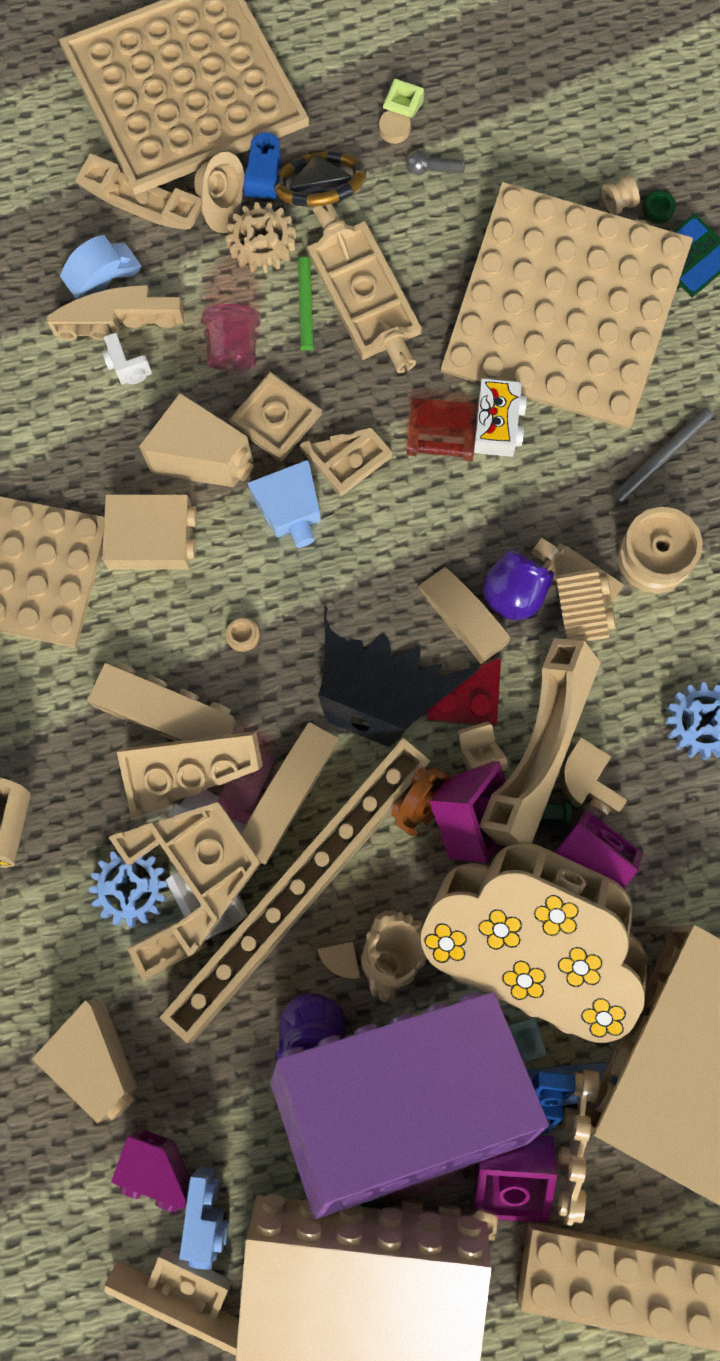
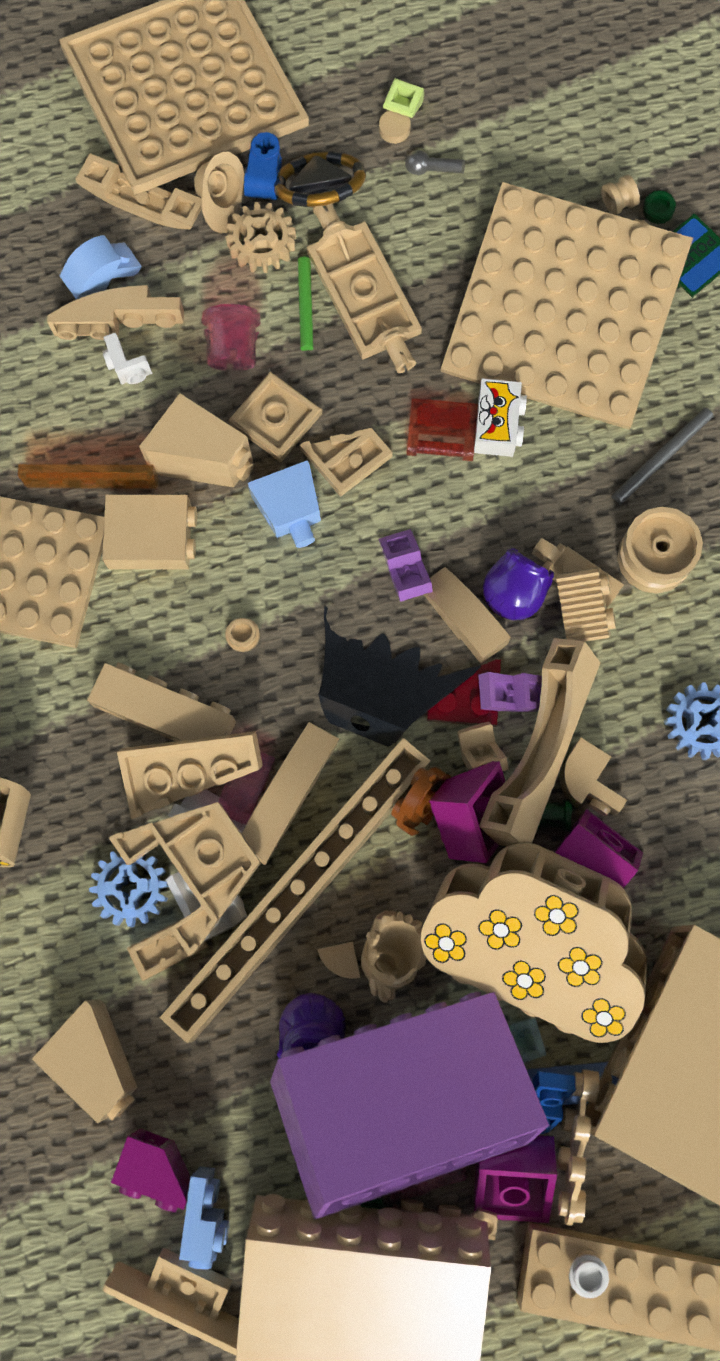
none -> clear orange tile [18,464,158,489]
none -> medium lavender slope [379,529,433,601]
none -> medium lavender slope [479,672,542,712]
none -> white plate [569,1255,609,1298]

